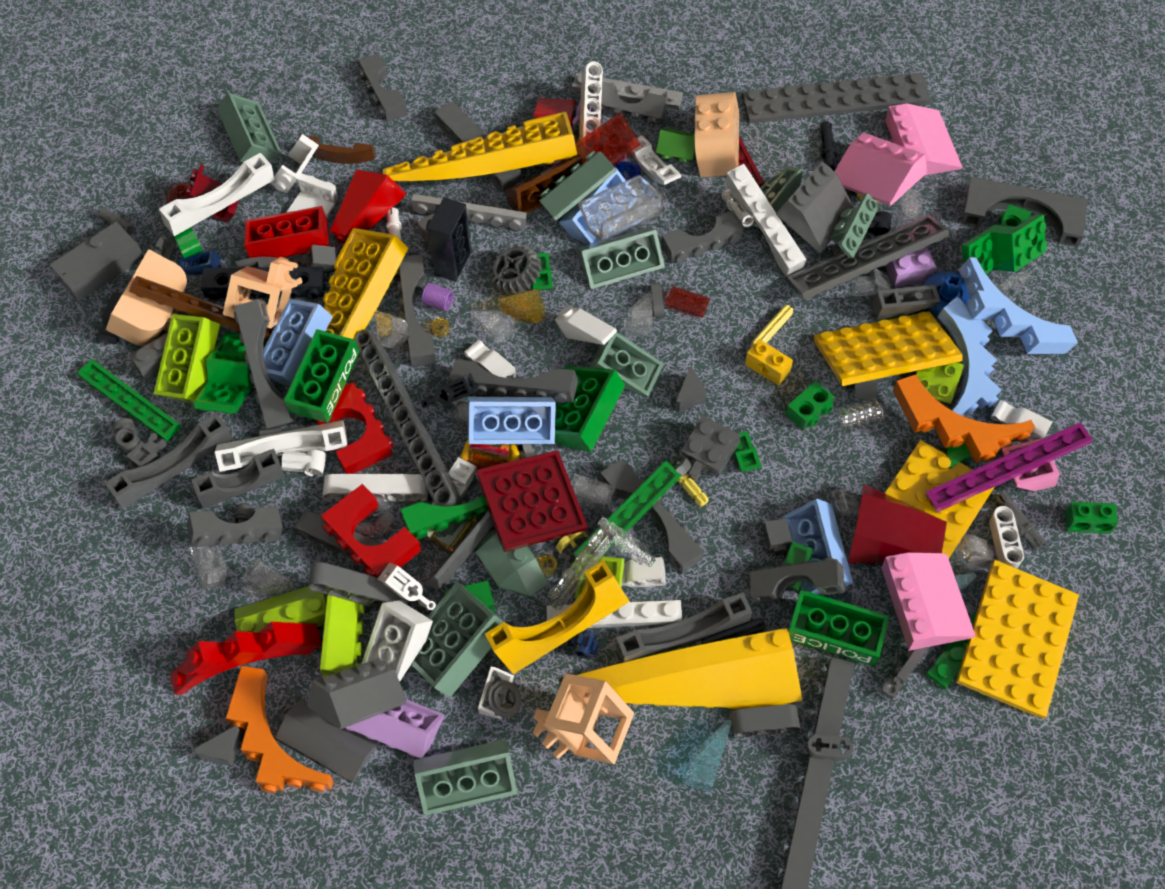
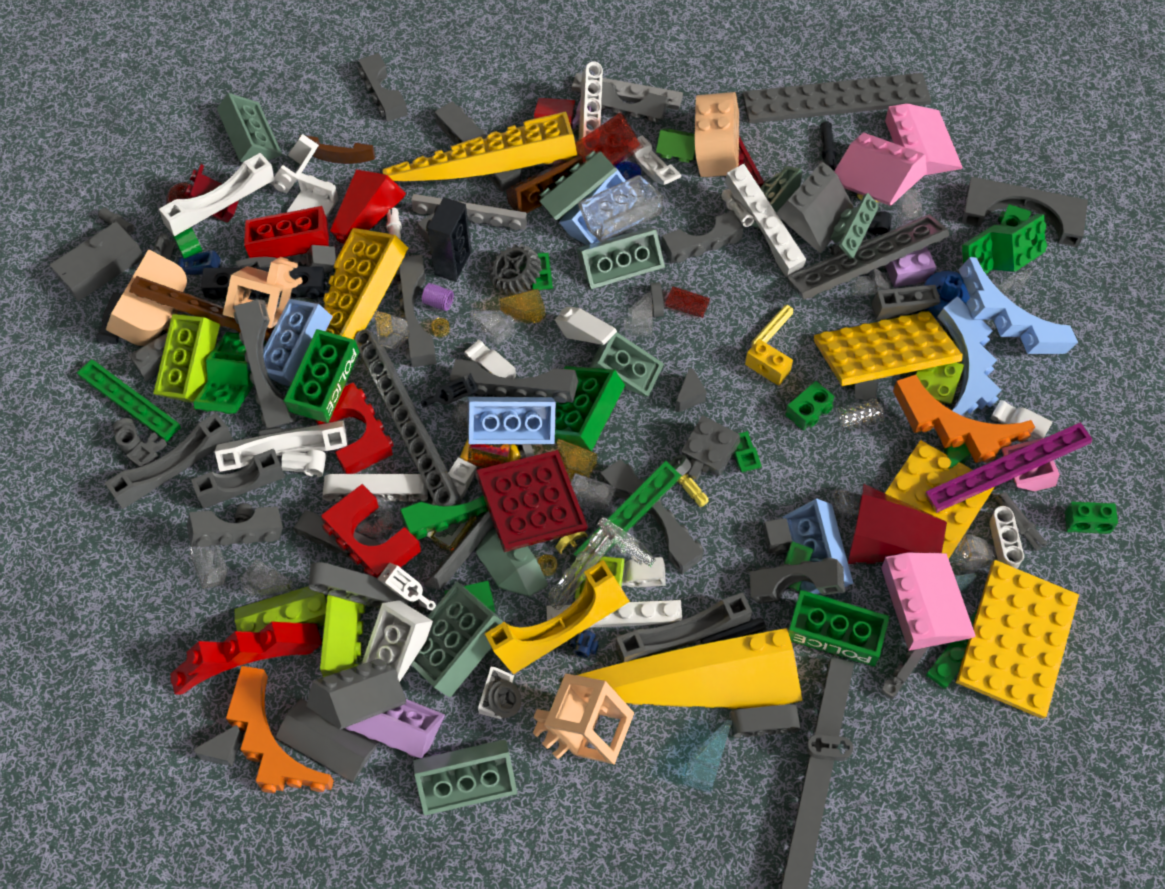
none -> clear yellow slope [557,439,597,484]

